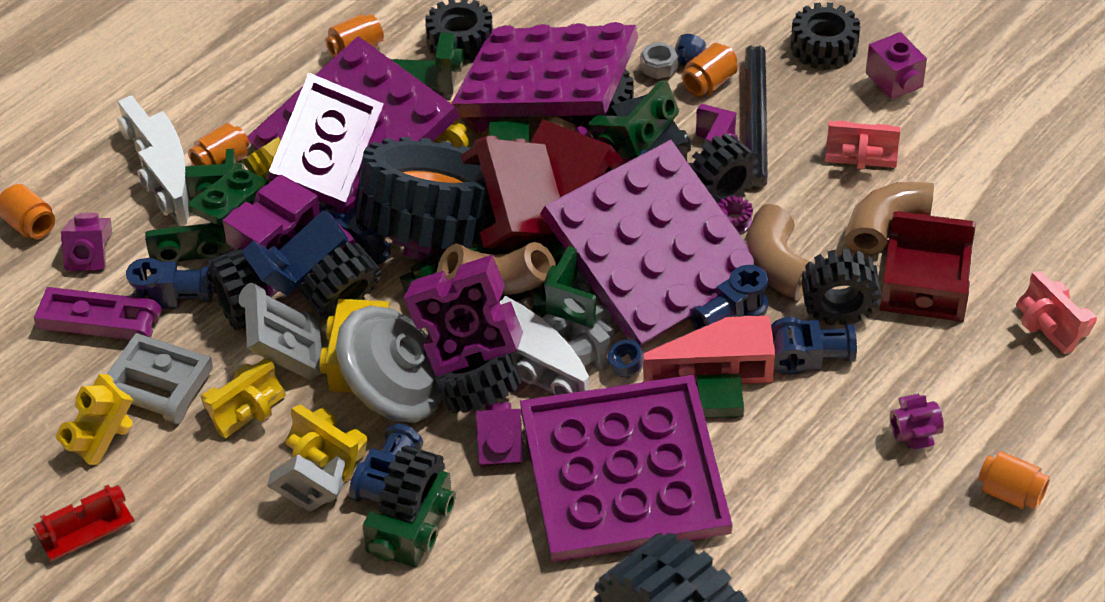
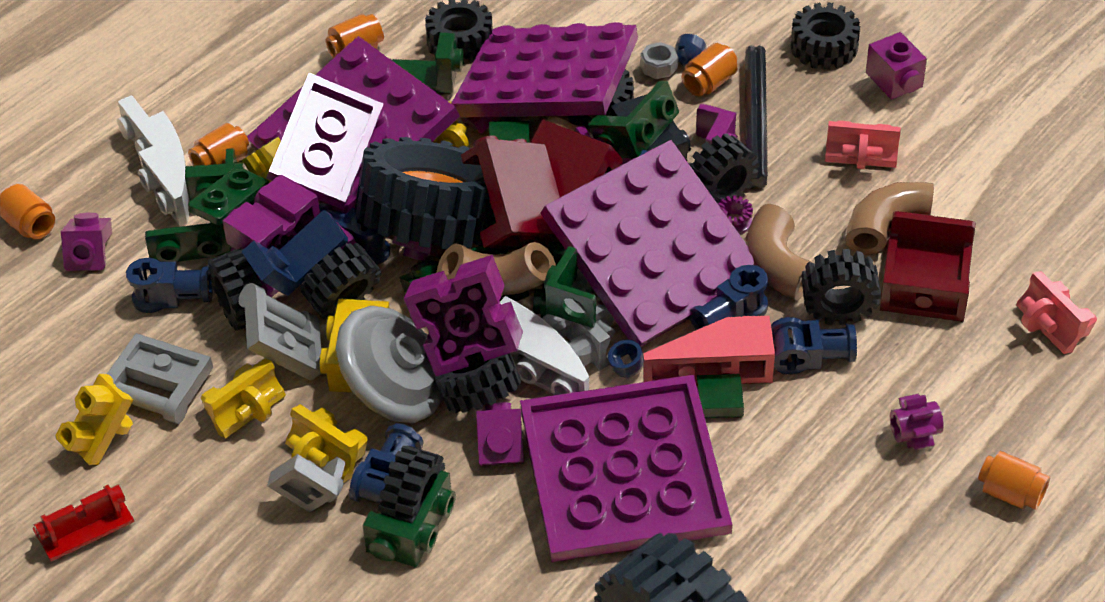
magenta plate [34,287,162,342] -> none

